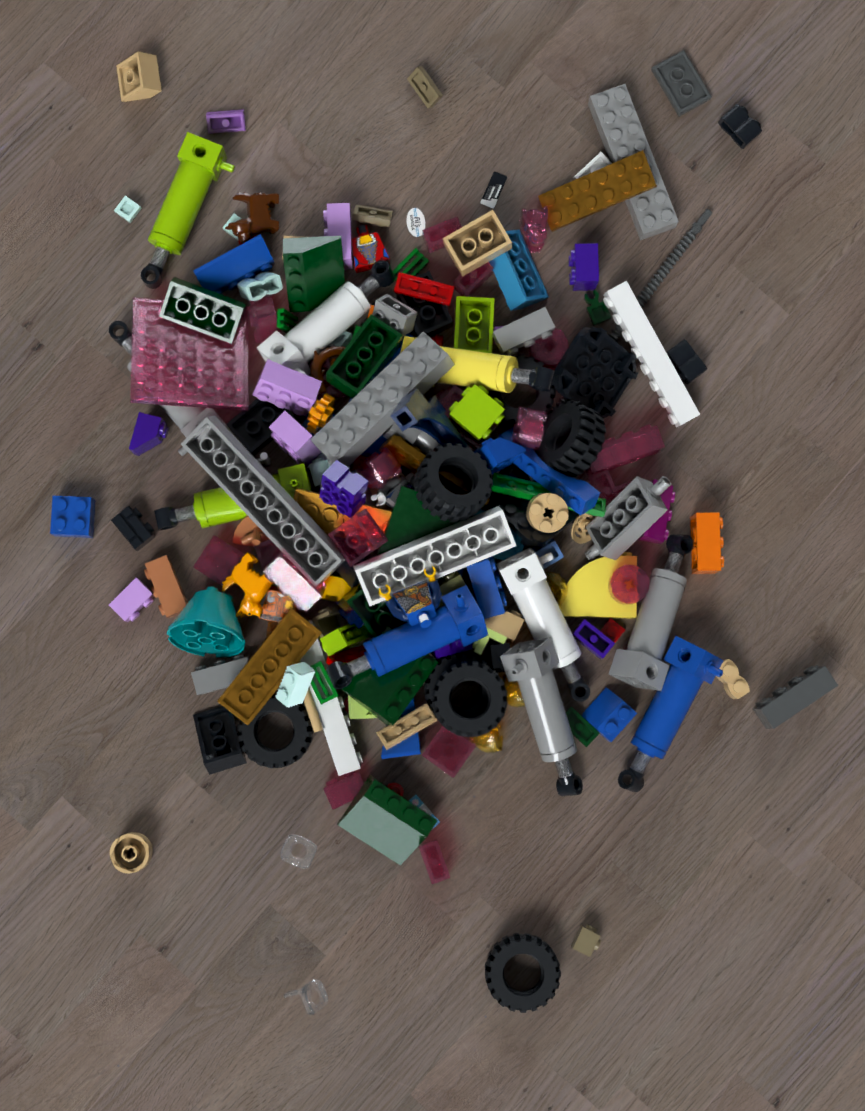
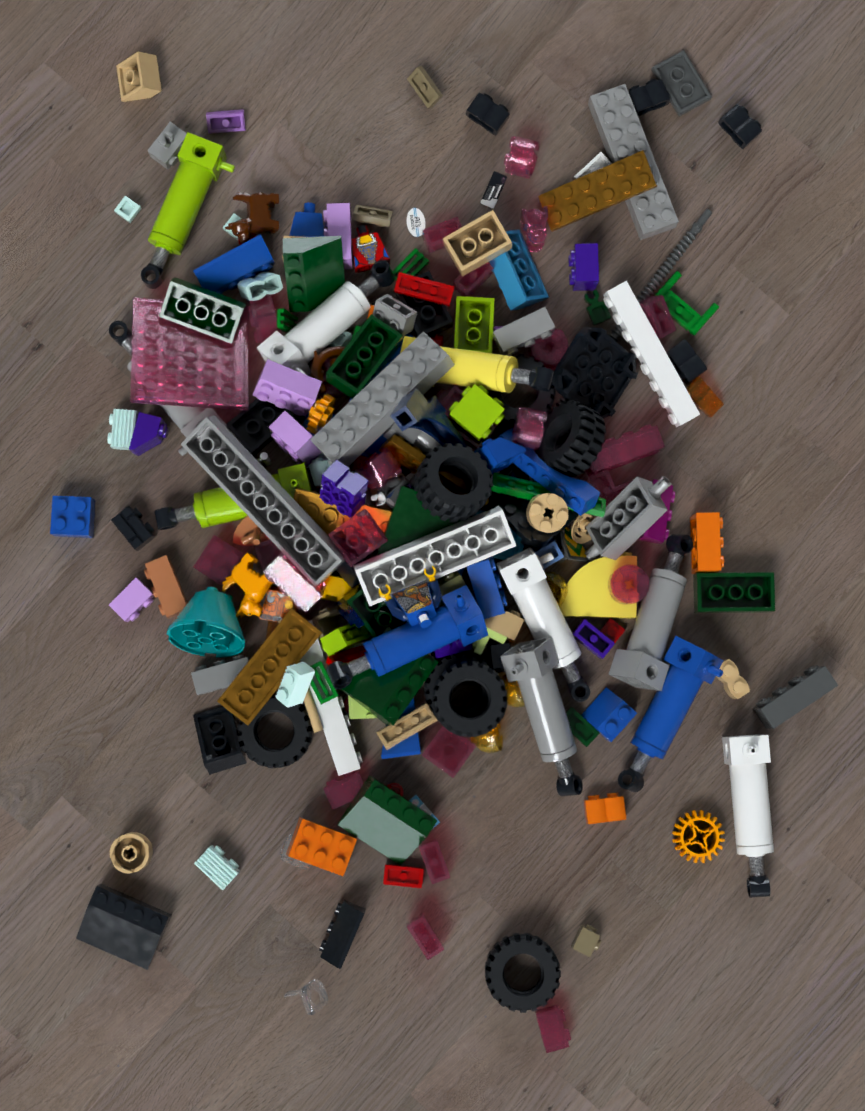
none -> black slope [76,884,172,970]
none -> light aqua brick [107,409,139,450]
none -> light grey brick [147,122,187,169]
none -> light aqua brick [194,845,240,890]
none -> orange brick [286,817,357,876]
none -> blue torso [289,202,324,237]
none -> black slope [319,900,366,969]
none -> red plate [383,864,424,889]
none -> clear pink brick [407,913,444,960]
none -> black brick [466,93,510,136]
none -> clear pink brick [504,136,539,179]
none -> clear pink brick [535,1005,571,1053]
none -> shield [558,526,591,564]
none -> orange brick [583,792,627,824]
none -> black brick [629,79,671,116]
none -> clear pink brick [639,295,676,338]
none -> green plate [652,271,719,336]
none -> light orange gear [672,810,725,863]
none -> clear orange plate [686,377,724,418]
none -> dark green brick [693,572,775,613]
none -> white piece [722,734,774,898]

